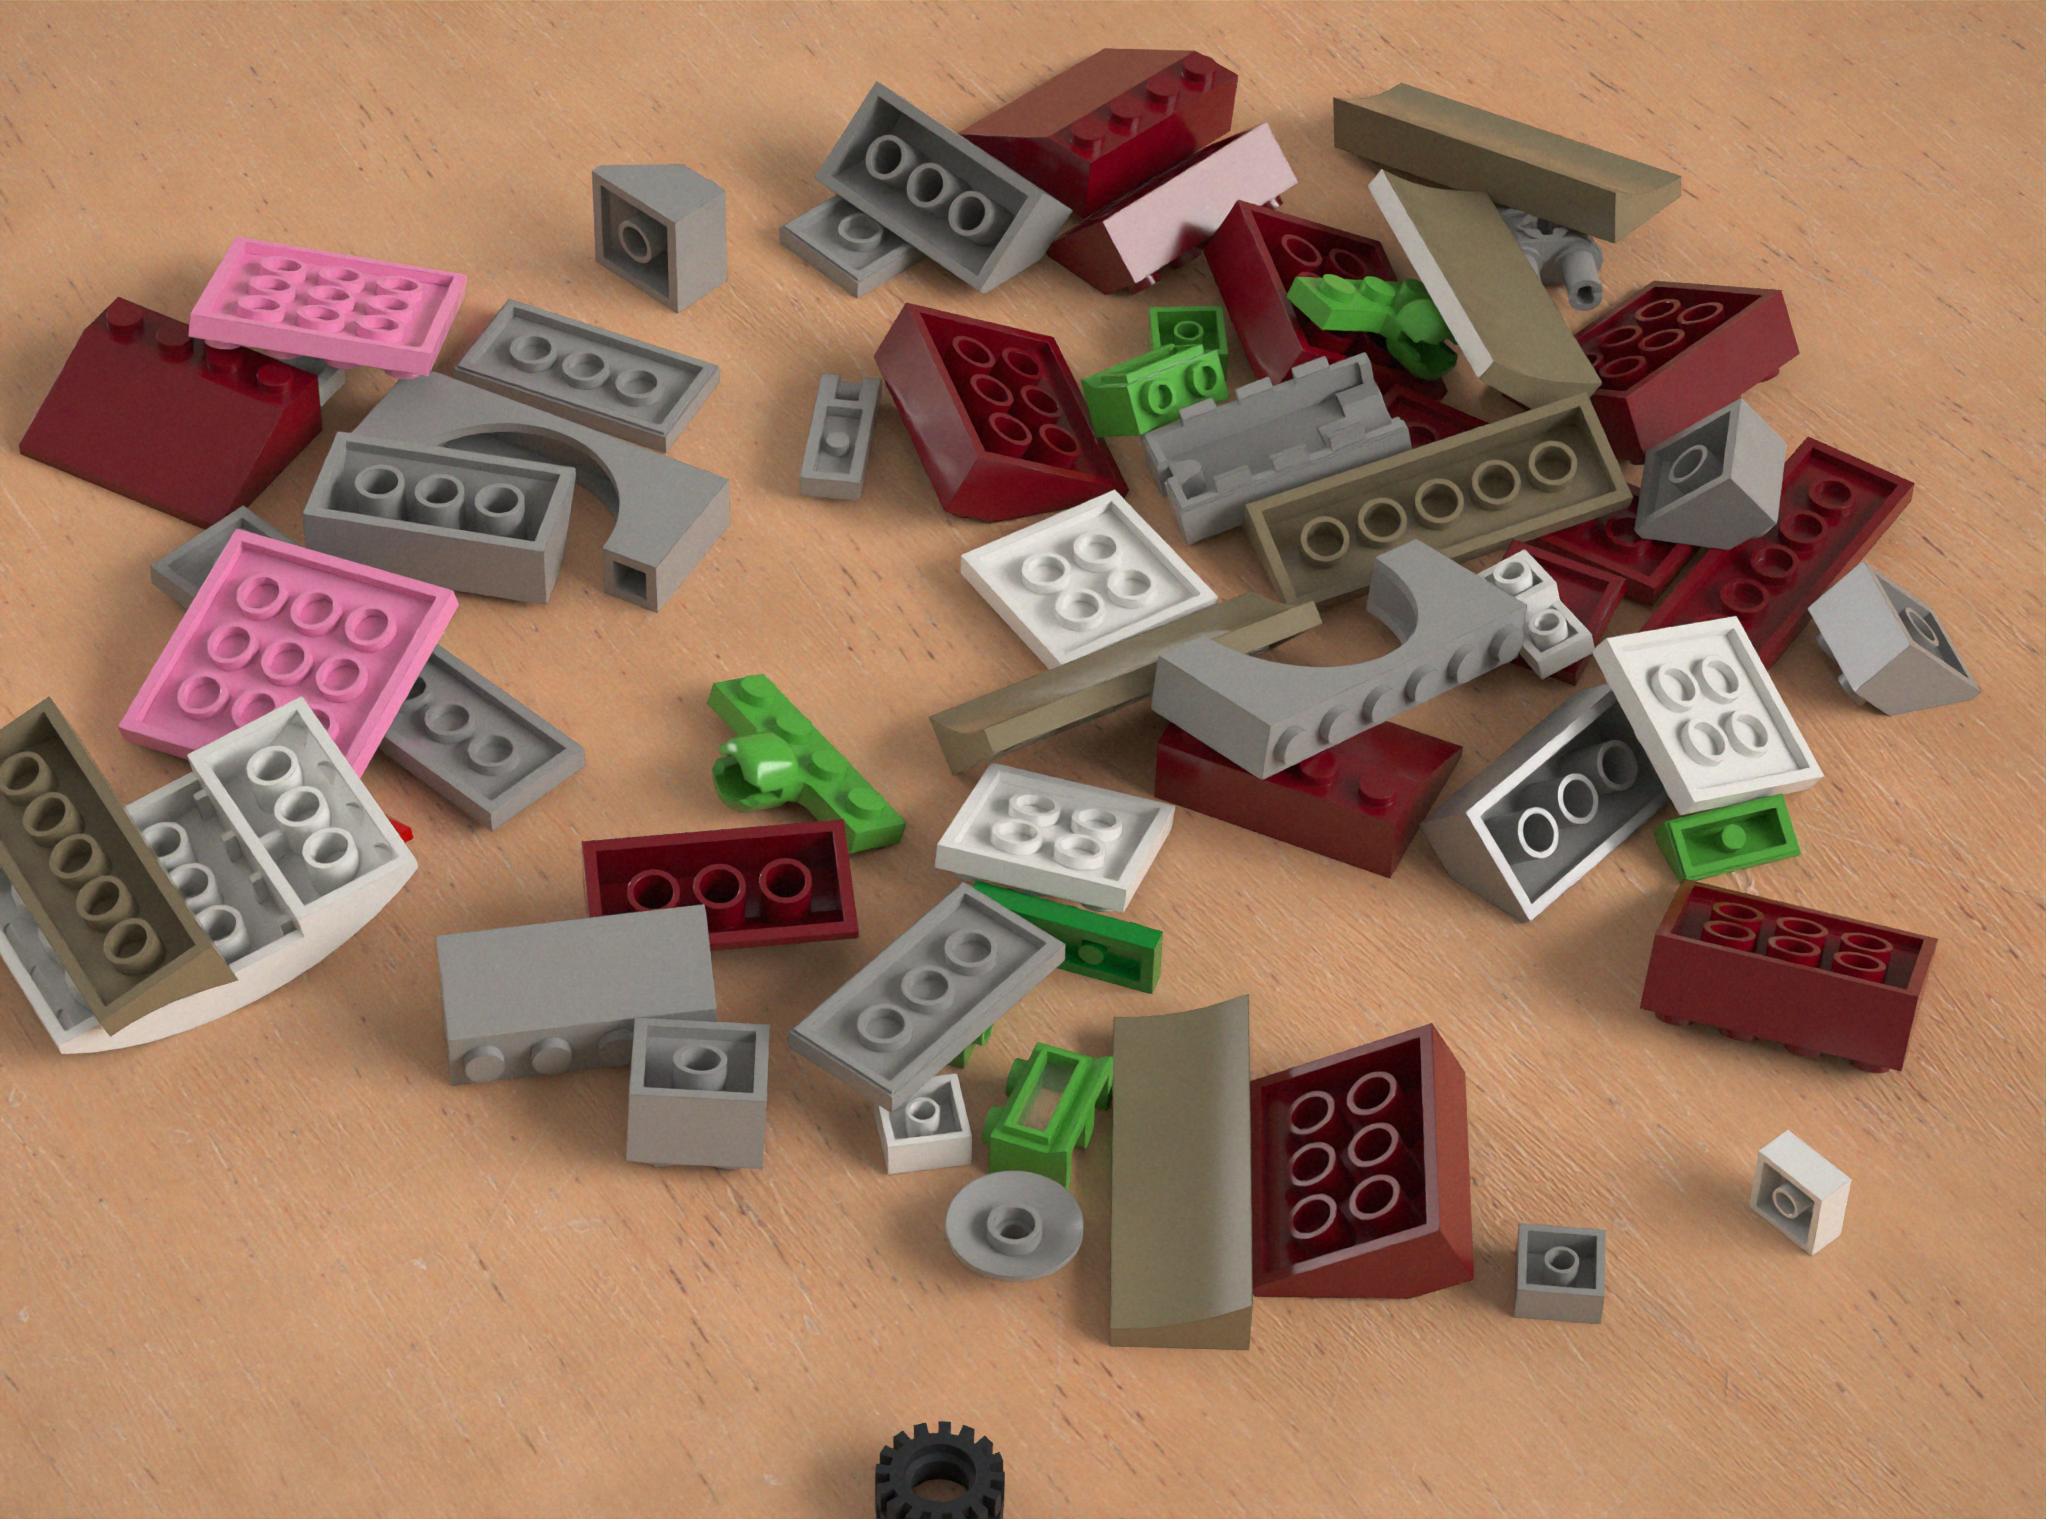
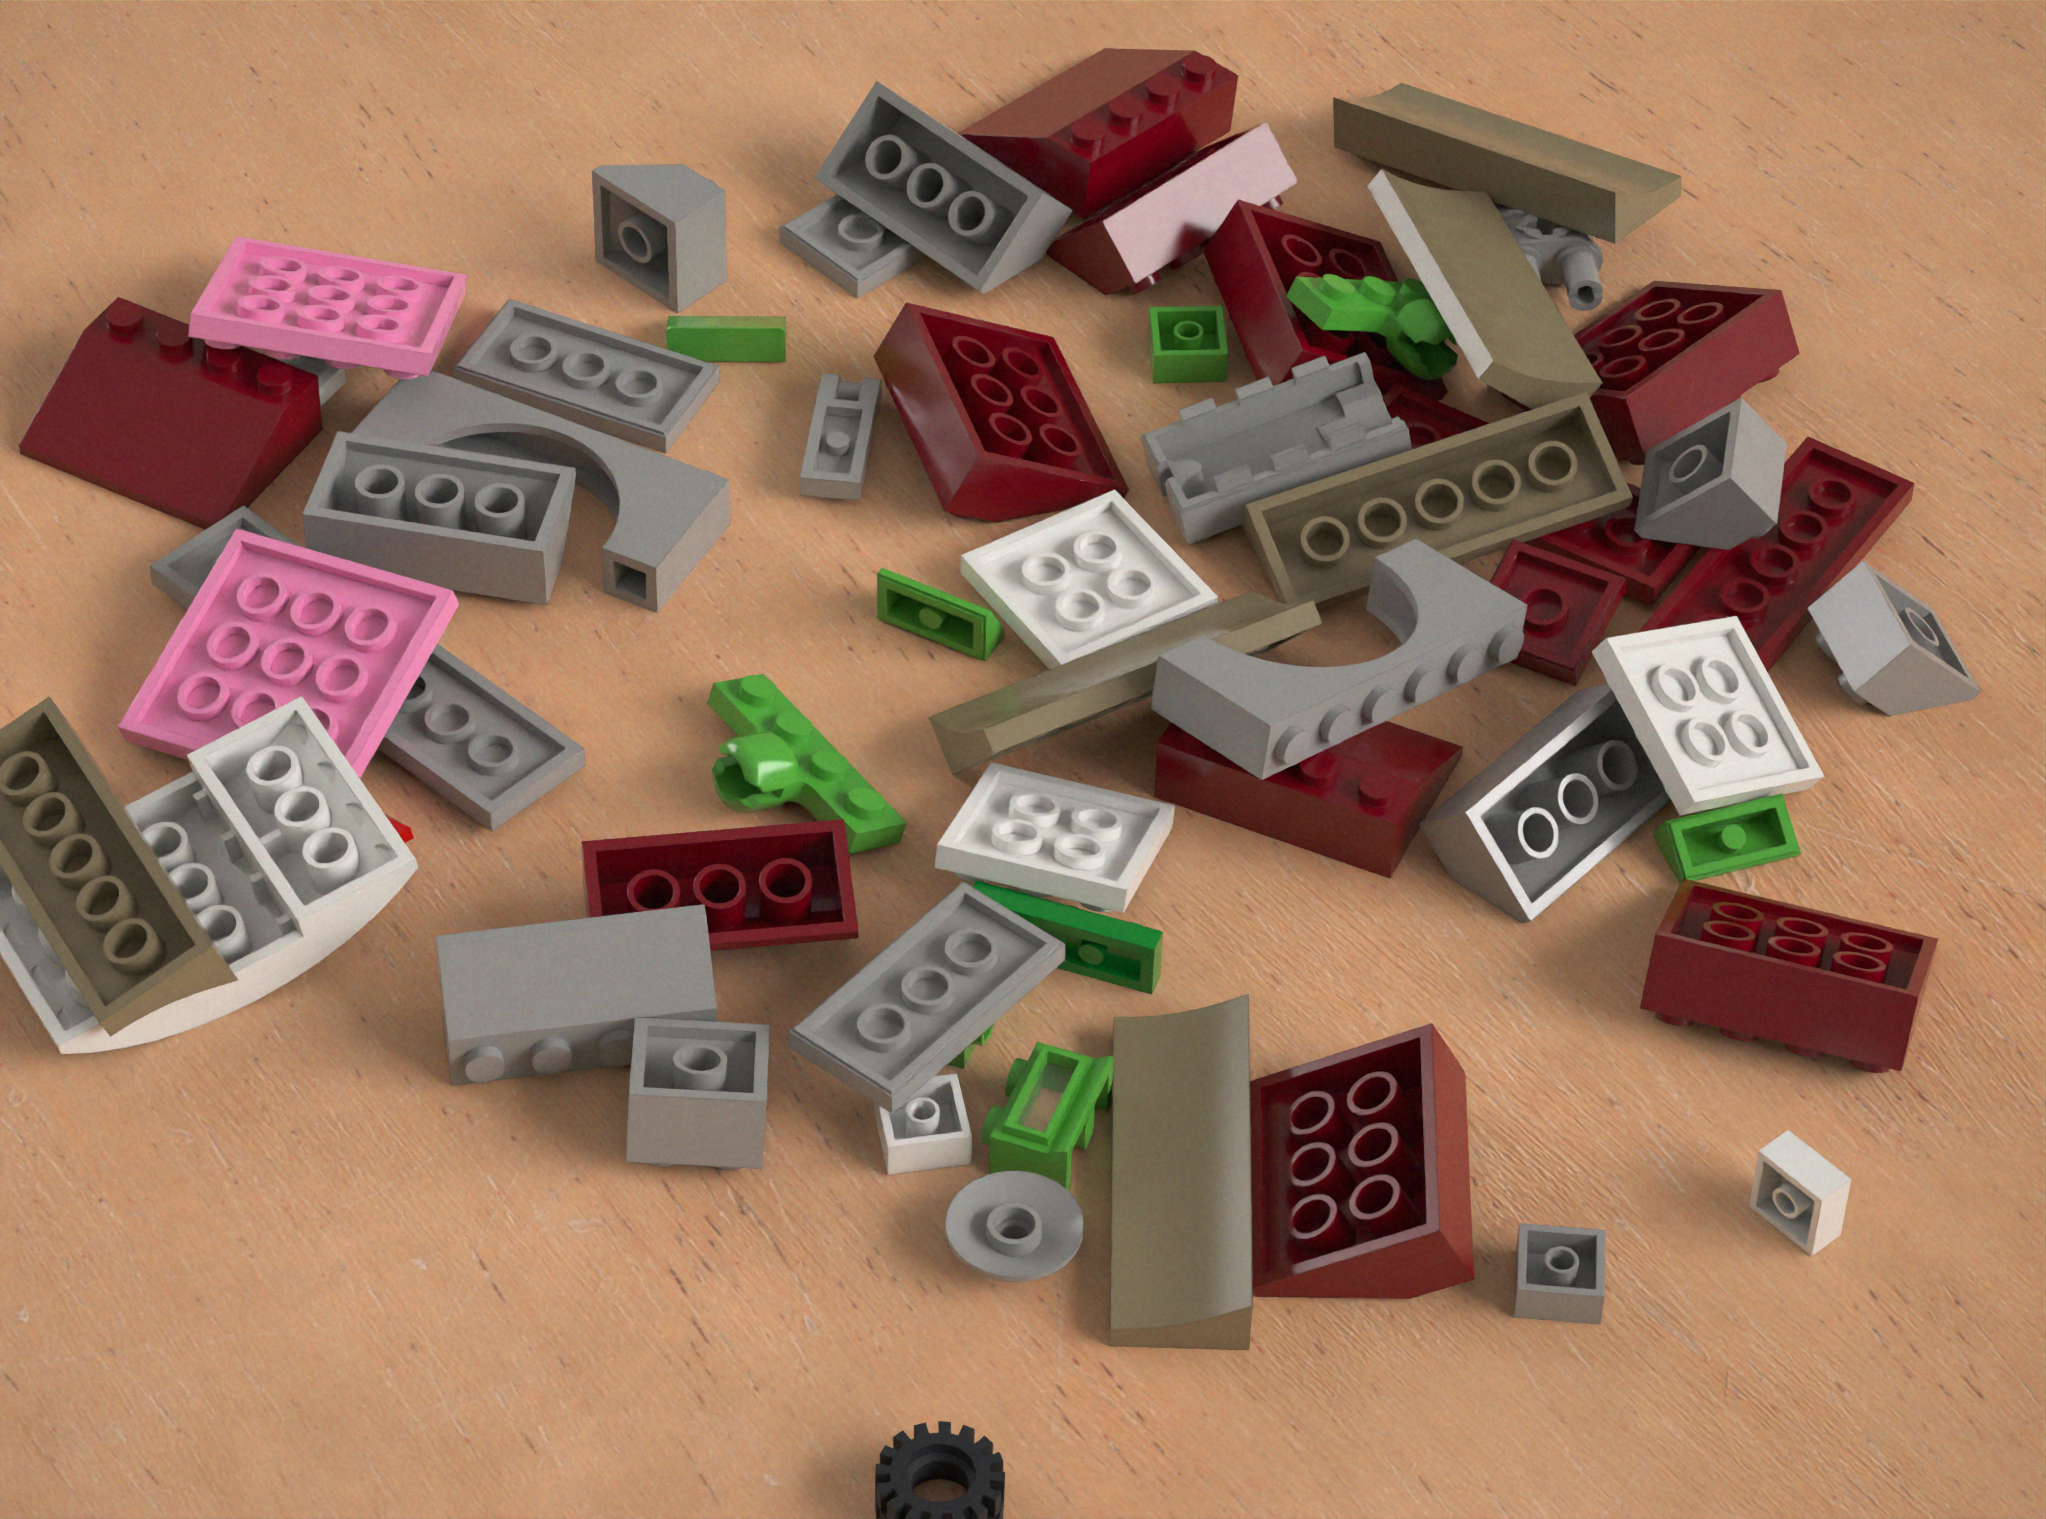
bright green window [1081,343,1229,437] -> none
white slope [1477,549,1595,680] -> none
none -> bright green slope [666,316,786,362]
none -> bright green slope [877,568,1005,661]

